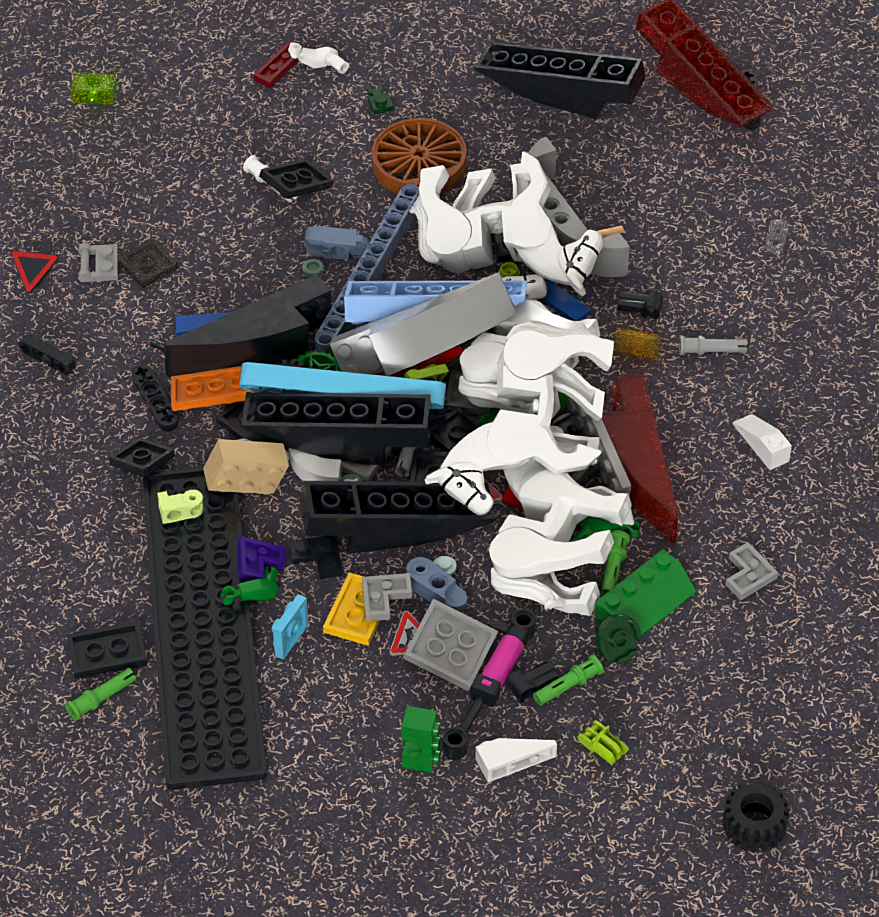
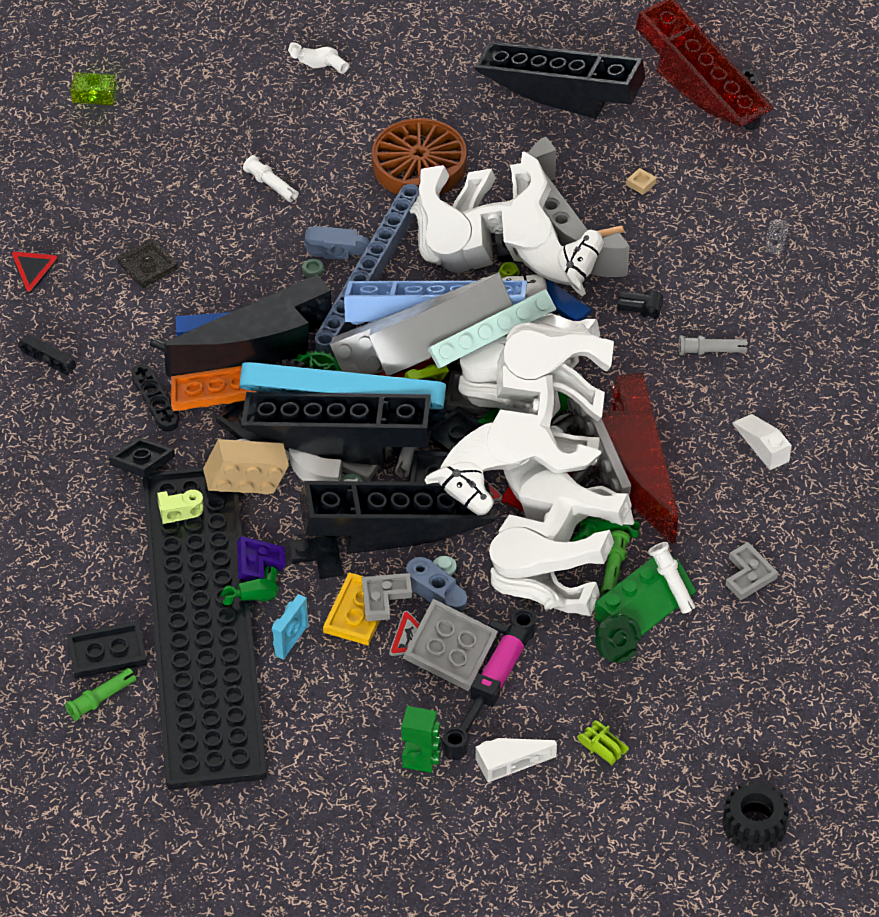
light grey plate [78,243,118,282] -> none
dark red plate [253,40,306,88] -> none
black plate [259,159,334,199] -> none
dark green plate [367,84,394,115] -> none
black piece [505,661,558,703] -> none
bright green pin [533,654,604,706] -> none
clear yellow slope [614,327,665,361] -> none
none -> light aqua plate [428,289,556,369]
none -> tan plate [626,168,656,195]
none -> white pin [648,542,695,613]

